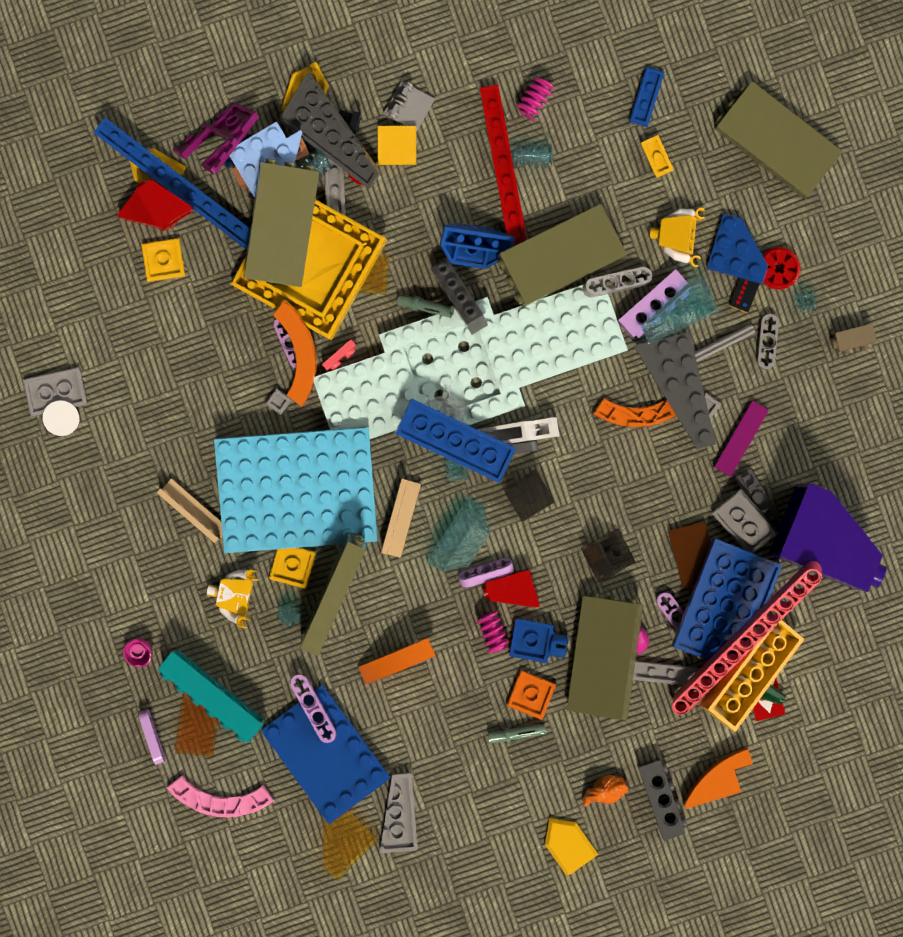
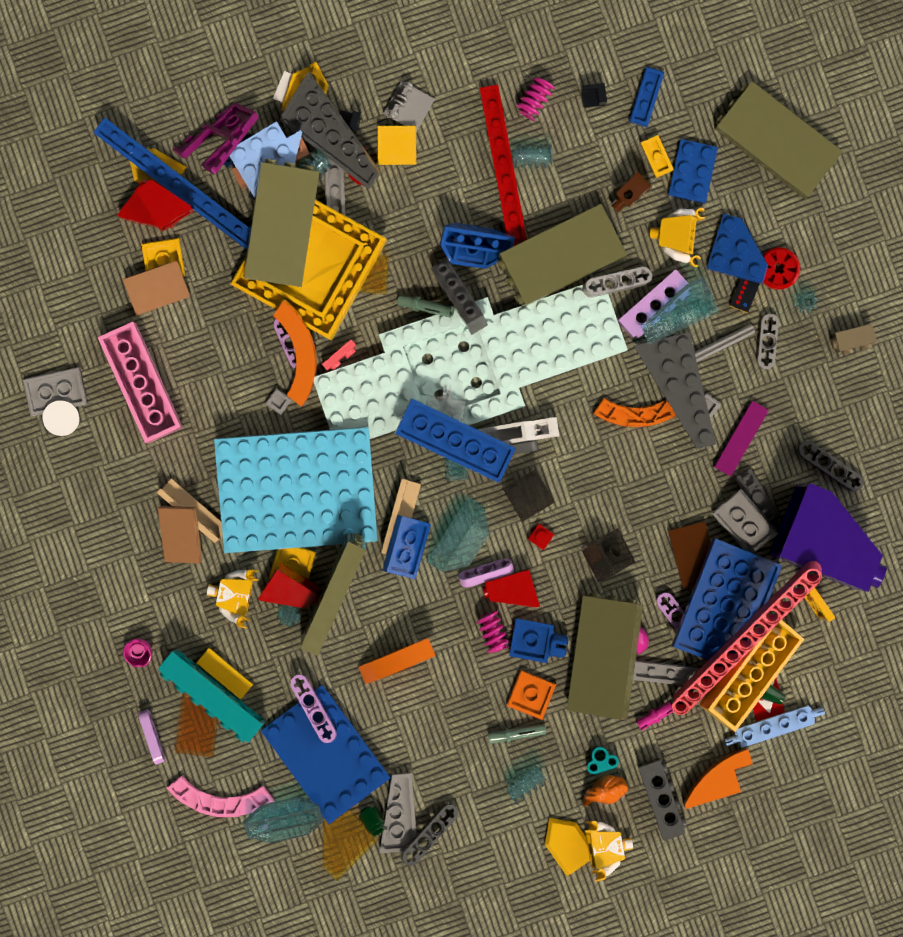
none -> bright pink brick [98,322,183,444]
none -> medium nougat tile [123,260,191,315]
none -> medium nougat tile [158,506,202,564]
none -> yellow tile [197,648,253,700]
none -> clear light blue wedge [243,796,324,843]
none -> red slope [258,563,320,609]
none -> white sticker [273,71,292,103]
none -> dark green brick [359,806,385,836]
none -> blue plate [382,515,431,579]
none -> dark grey beam [400,804,458,866]
none -> clear light blue piece [506,764,548,805]
none -> red plate [528,524,554,550]
none -> black panel [581,83,607,108]
none -> torso [585,821,633,882]
none -> teal piece [586,746,619,774]
none -> reddish brown torso [610,172,652,213]
none -> dark pink pin [636,701,674,731]
none -> blue plate [668,139,718,204]
none -> light blue plate [724,705,825,748]
none -> dark grey beam [798,441,864,491]
none -> yellow tile [798,585,835,622]

